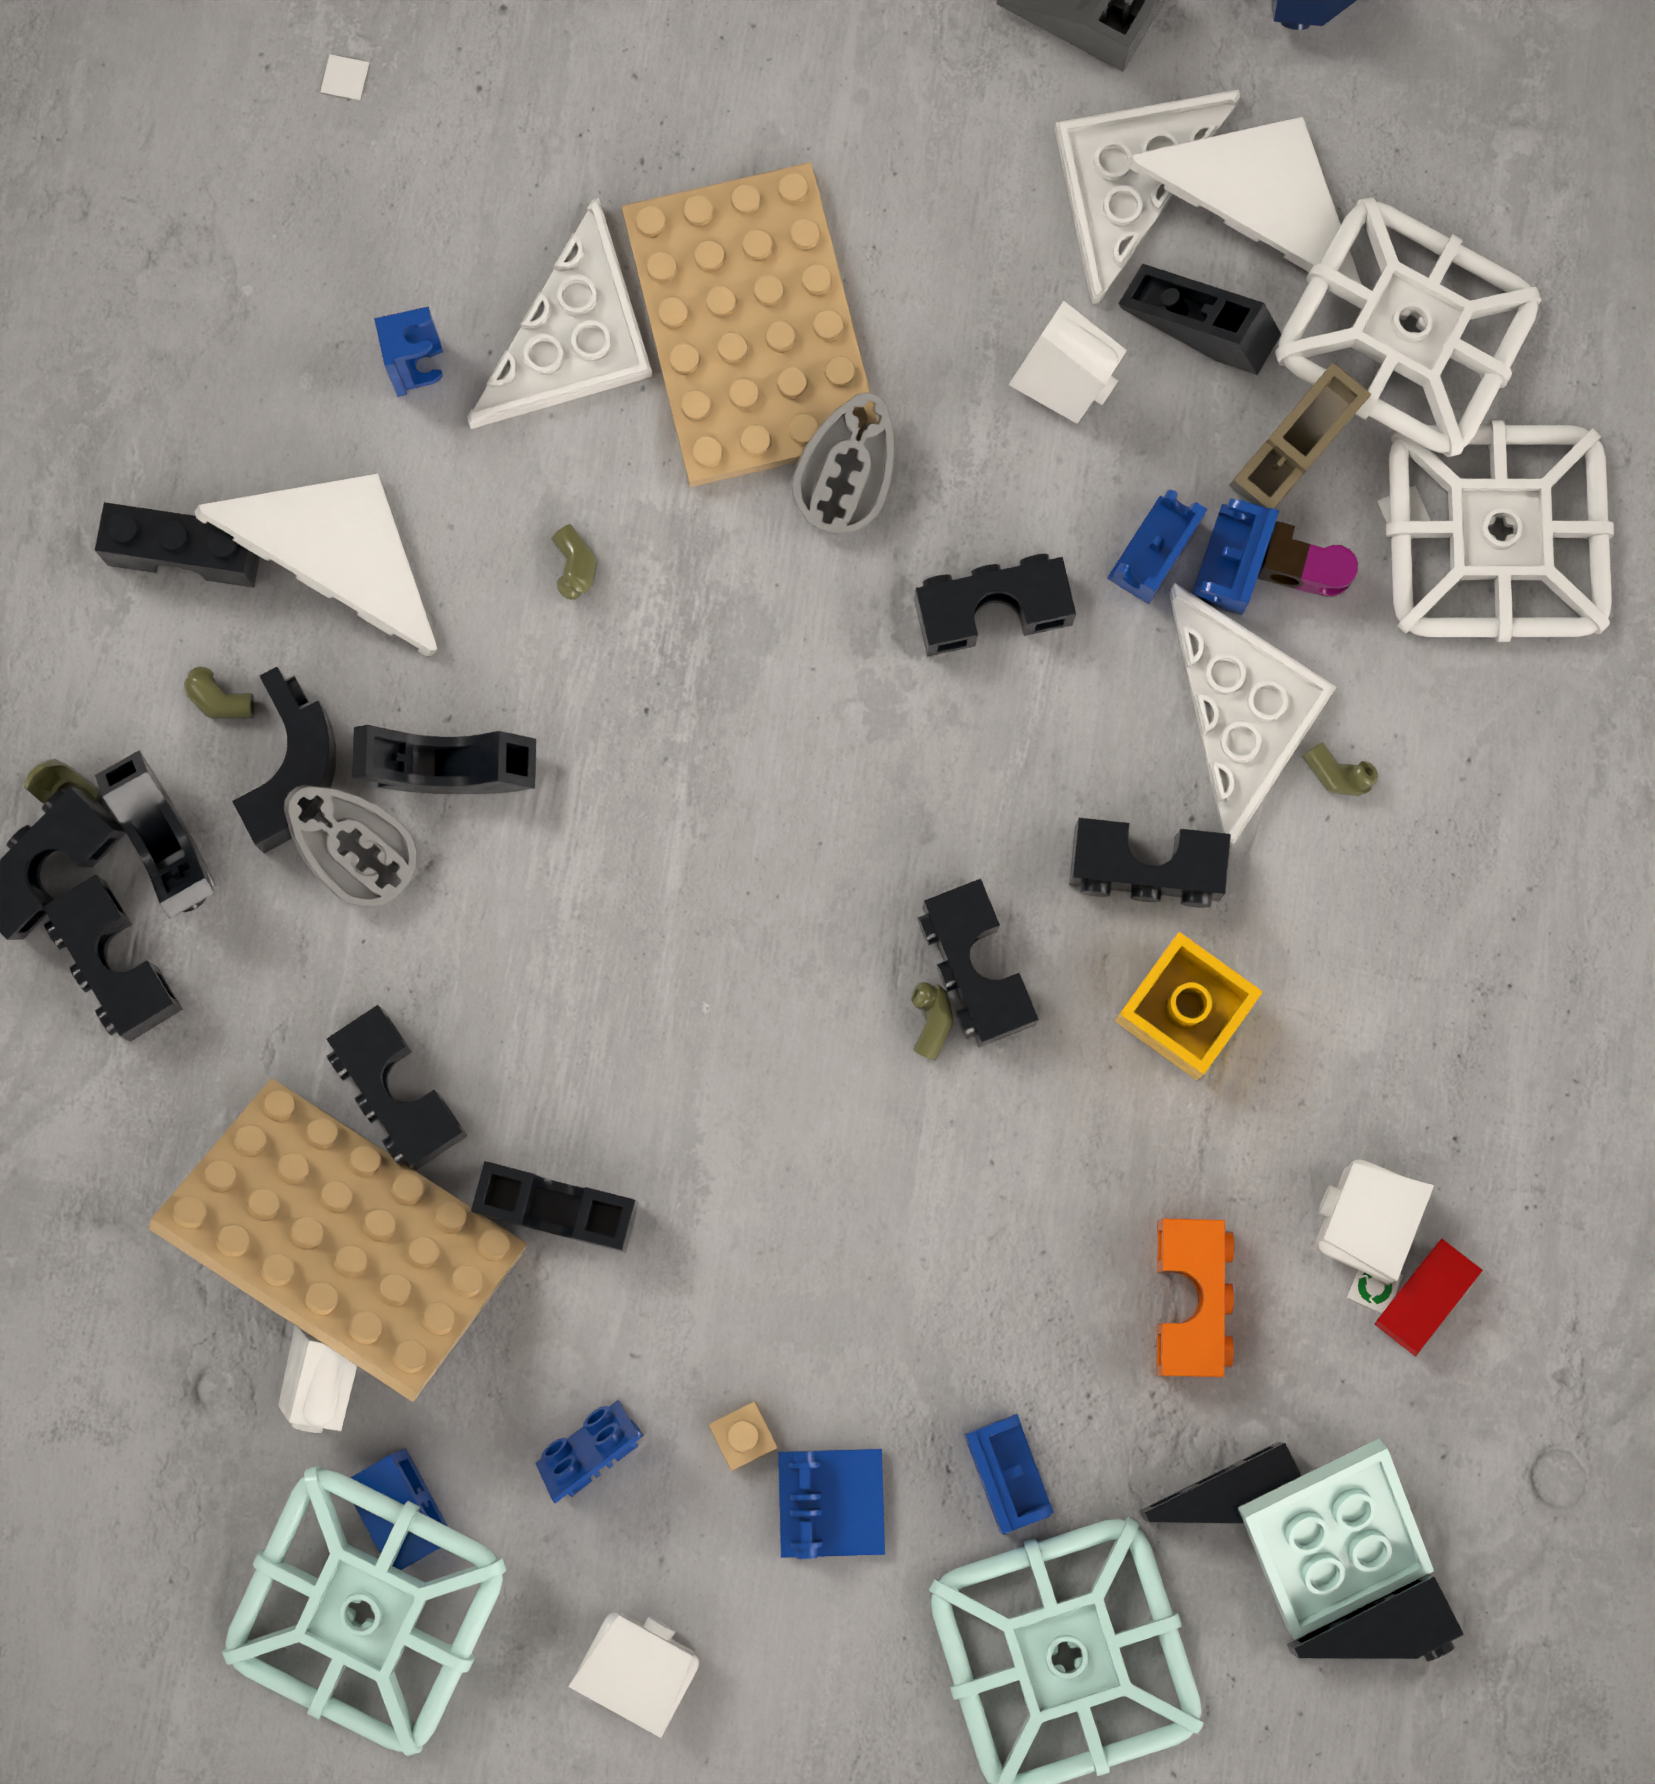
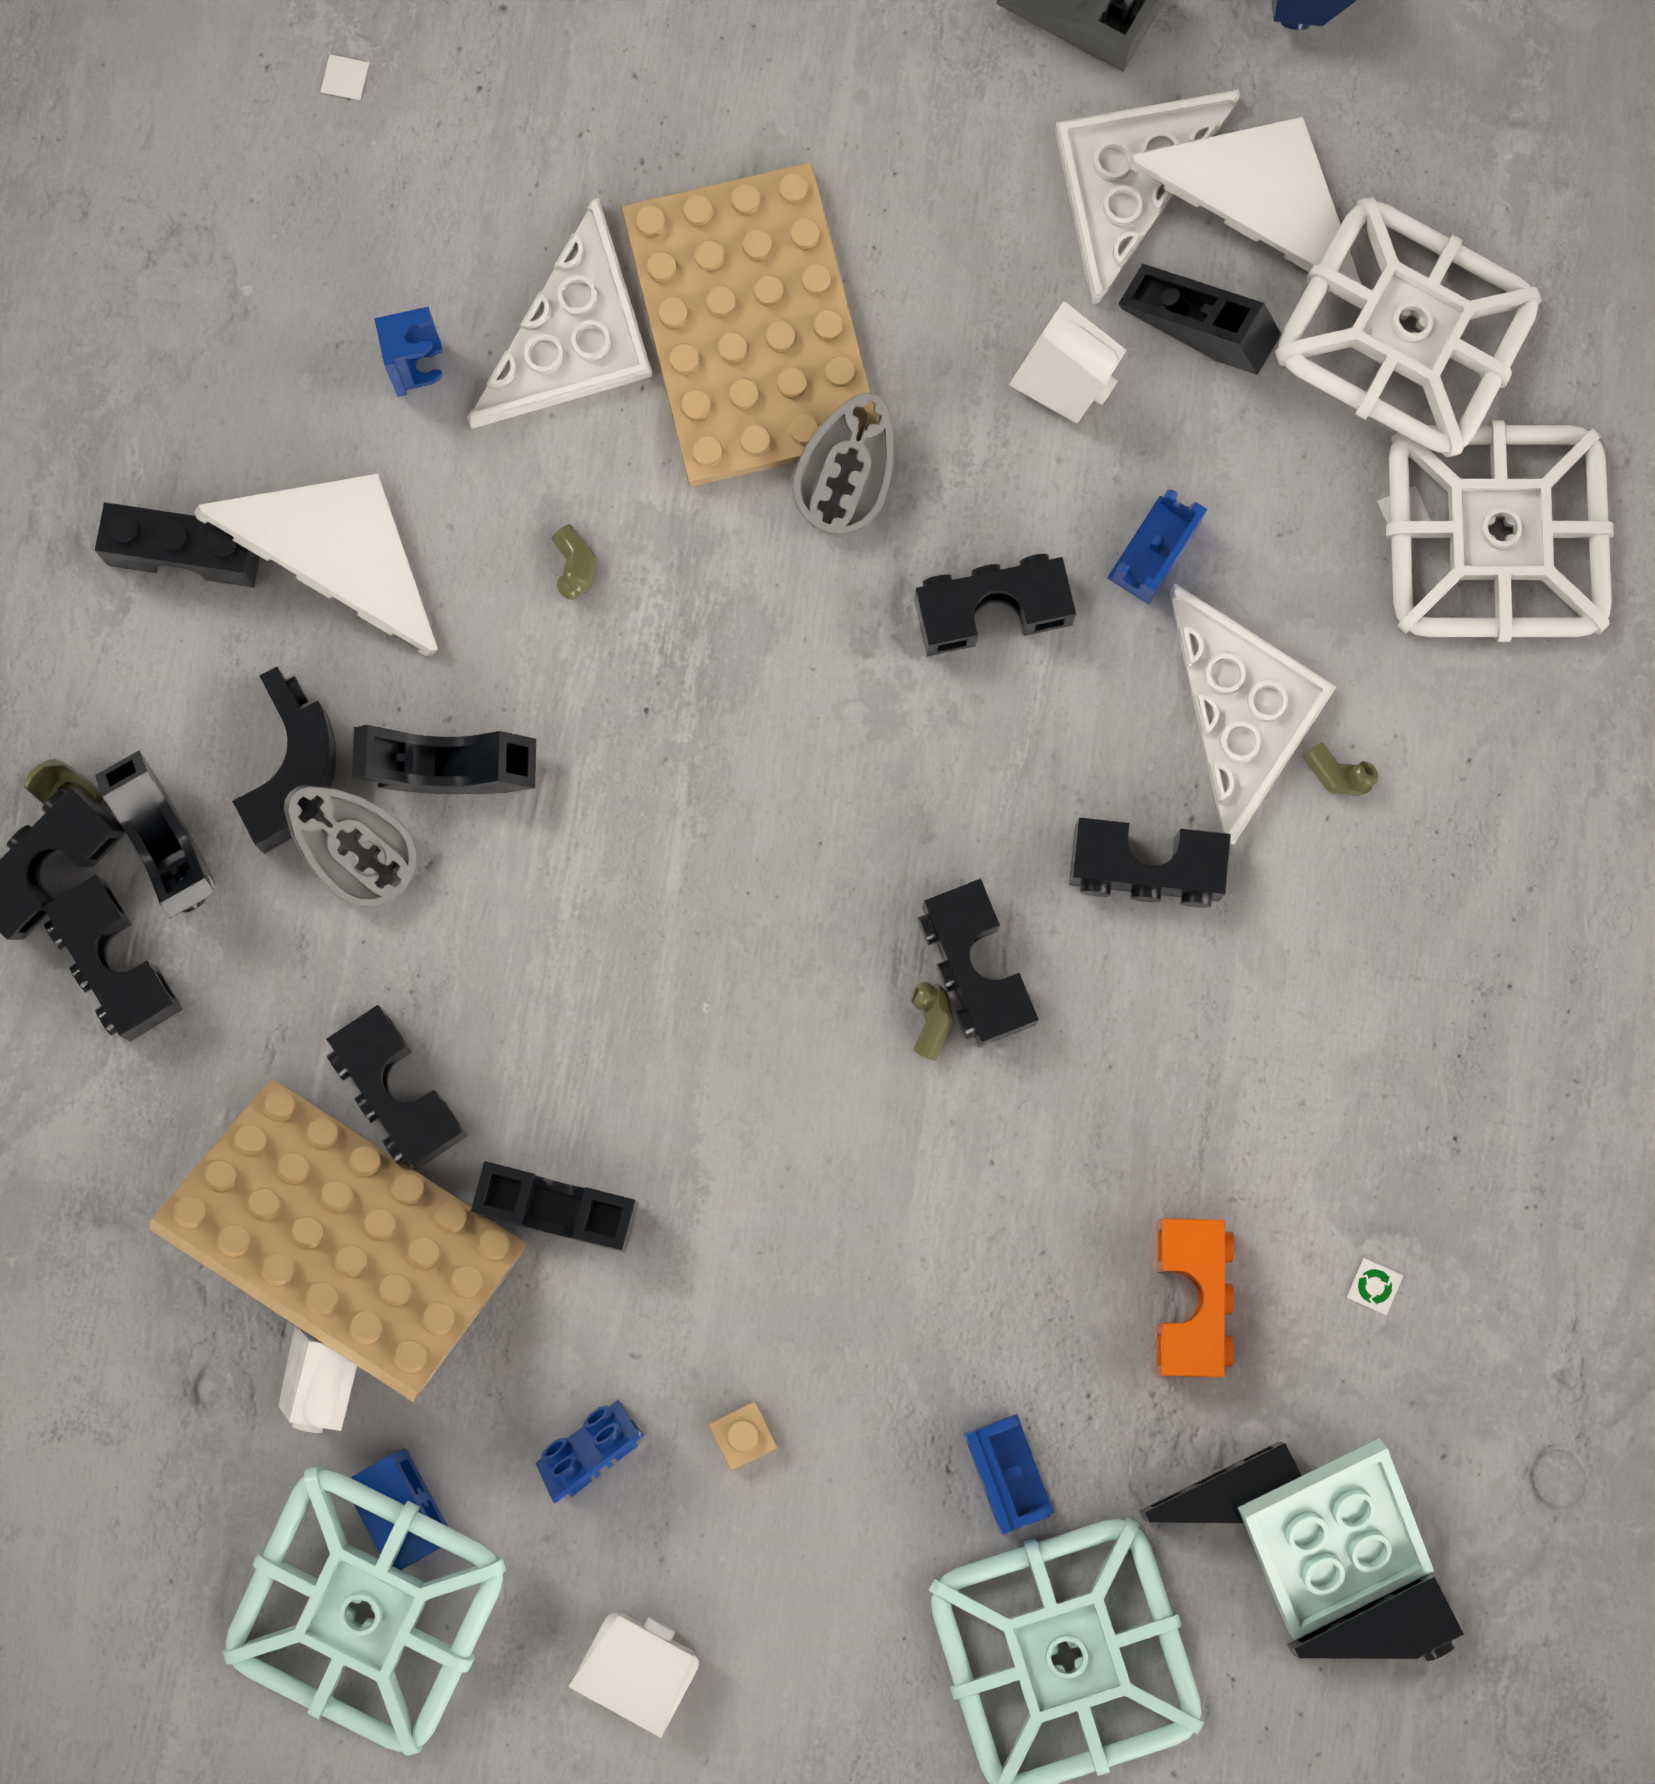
olive arm [184,667,255,719] -> none
blue hinge [778,1449,885,1559] -> none
yellow brick [1114,932,1263,1081] -> none
blue hinge [1192,498,1279,615] -> none
dark tan slope [1229,362,1371,509] -> none
leg [1258,521,1358,597] -> none
white torso [1315,1159,1434,1285] -> none
red slope [1374,1238,1483,1357] -> none

